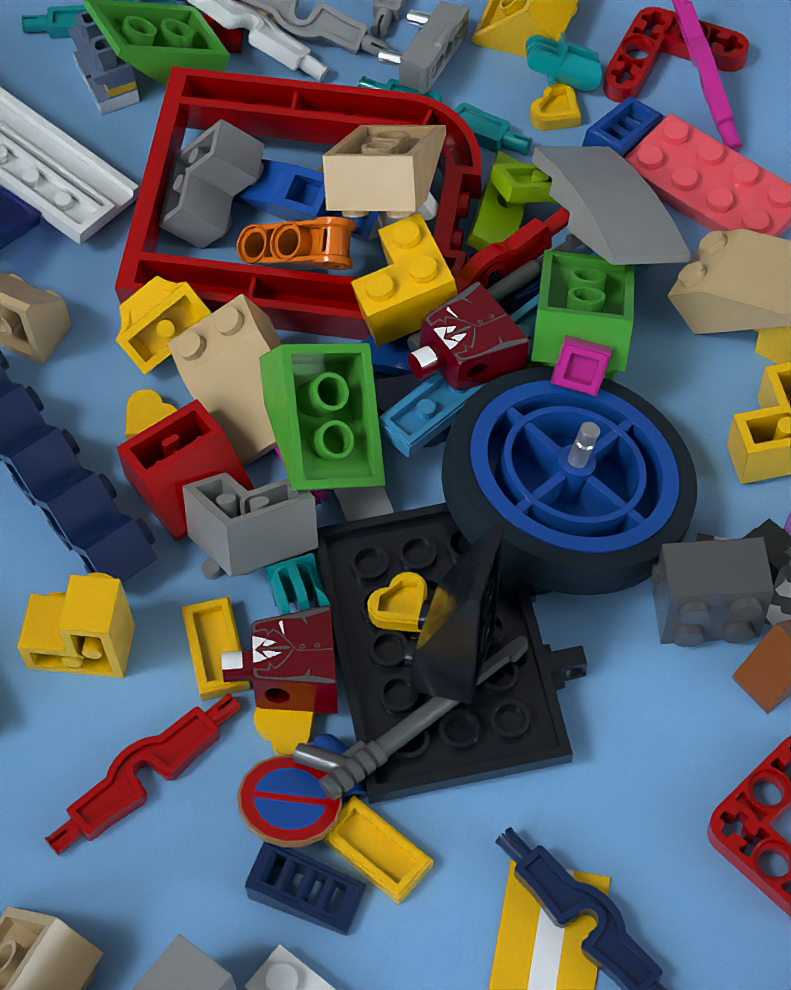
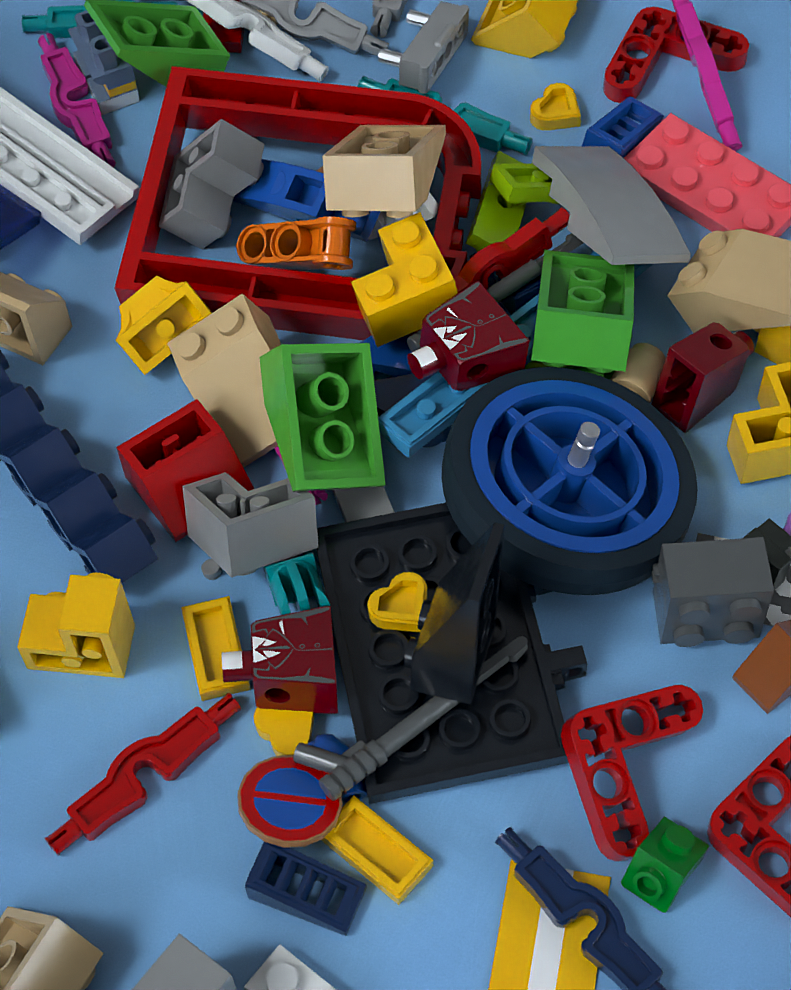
yellow tile [125,389,177,440] -> none
teal arm [525,33,602,91] -> none
dark pink tile [551,335,611,396] -> none
none -> dark pink piece [38,33,116,168]
none -> red beam [561,685,703,862]
none -> tan brick [610,343,666,403]
none -> green bracket [621,816,710,913]
none -> dark red torso [651,322,754,433]

